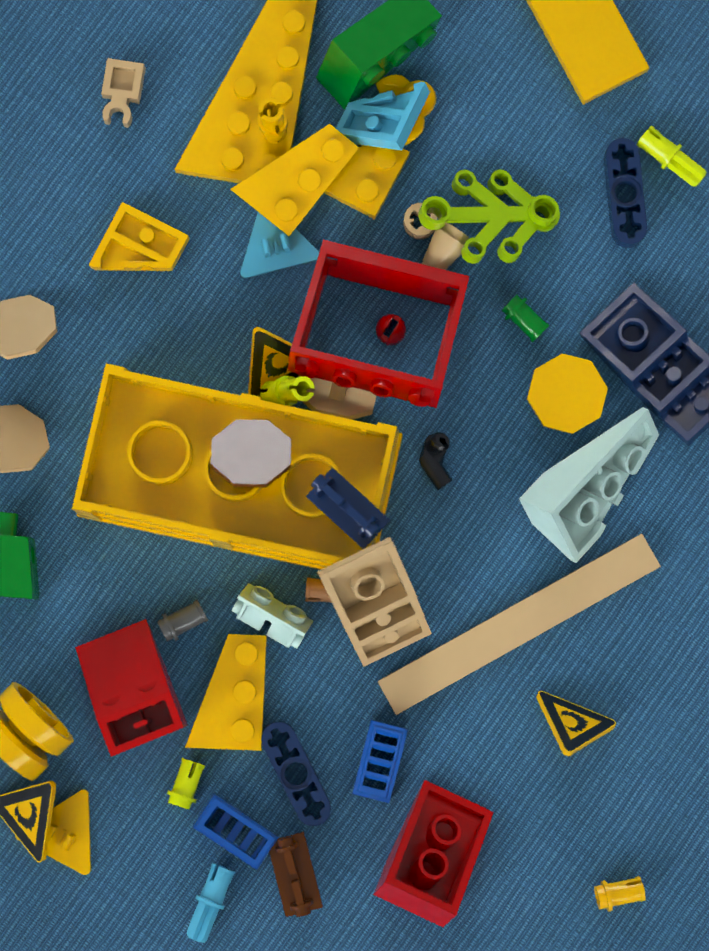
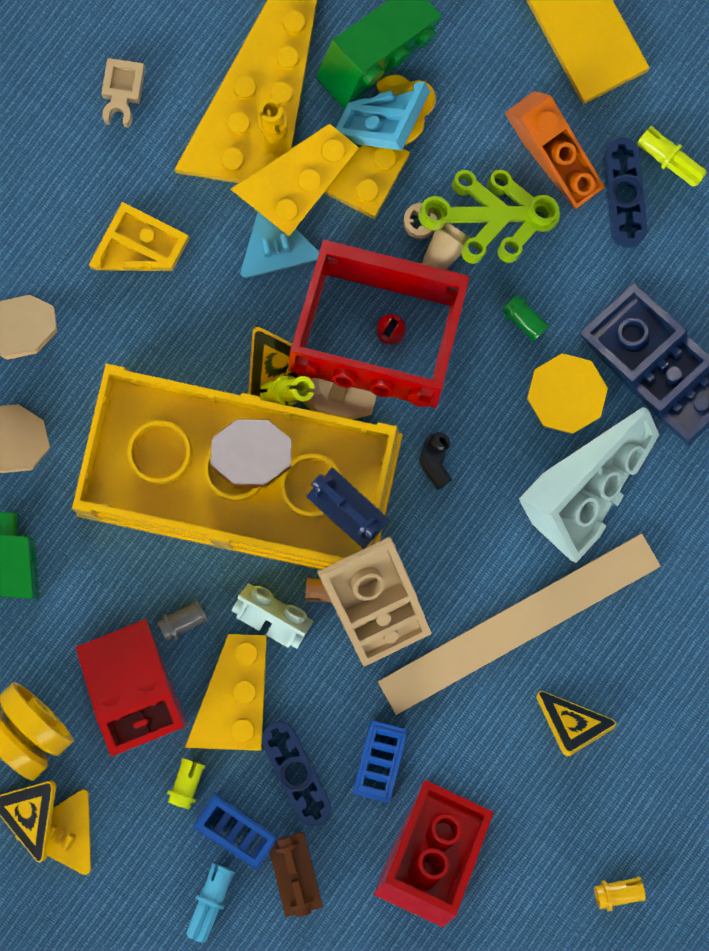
none -> orange slope [505,91,605,209]

